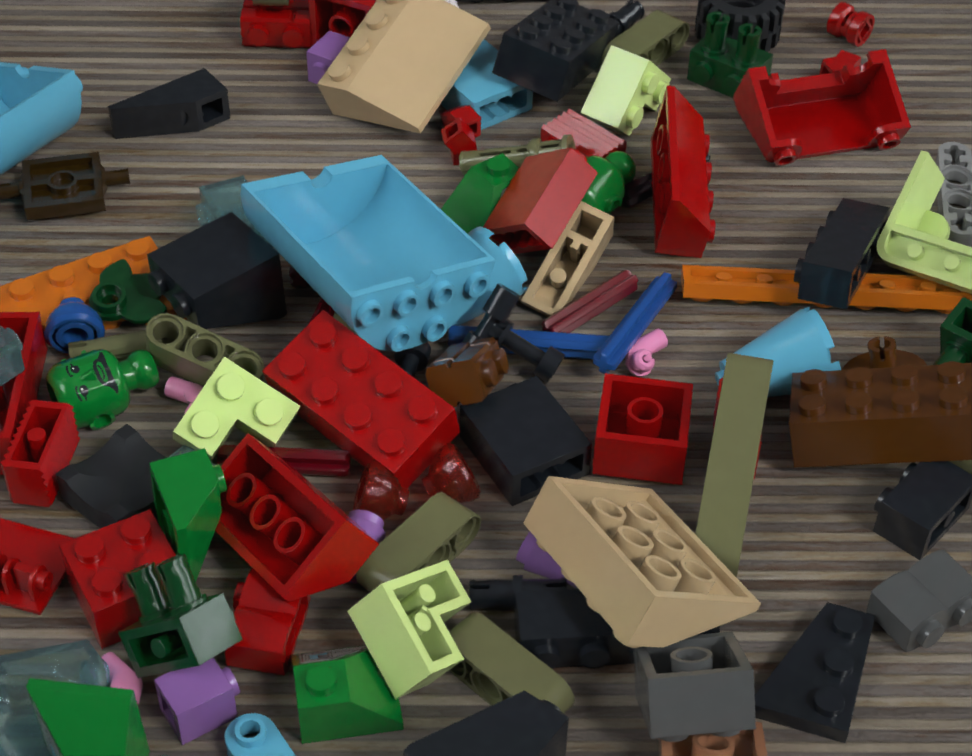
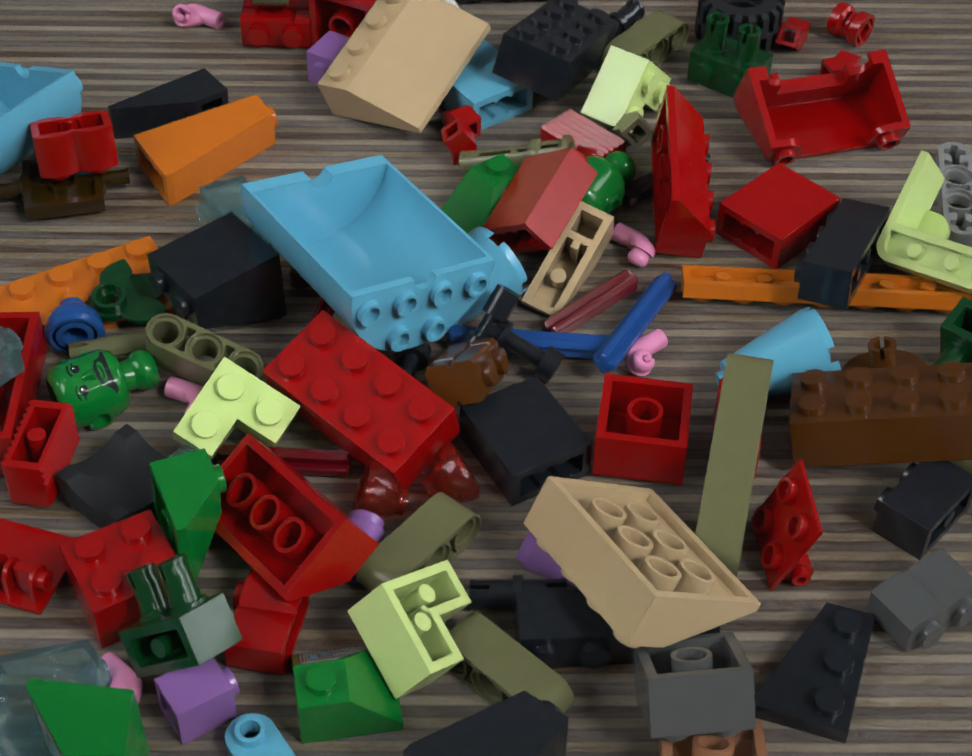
none -> red brick [29,110,119,180]
none -> orange slope [133,94,278,206]
none -> bright pink arm [172,3,226,29]
none -> bright pink arm [611,223,655,268]
none -> dark tan piece [612,111,654,150]
none -> red brick [716,163,840,269]
none -> red hinge [751,459,823,591]
none -> red piece [775,16,810,51]

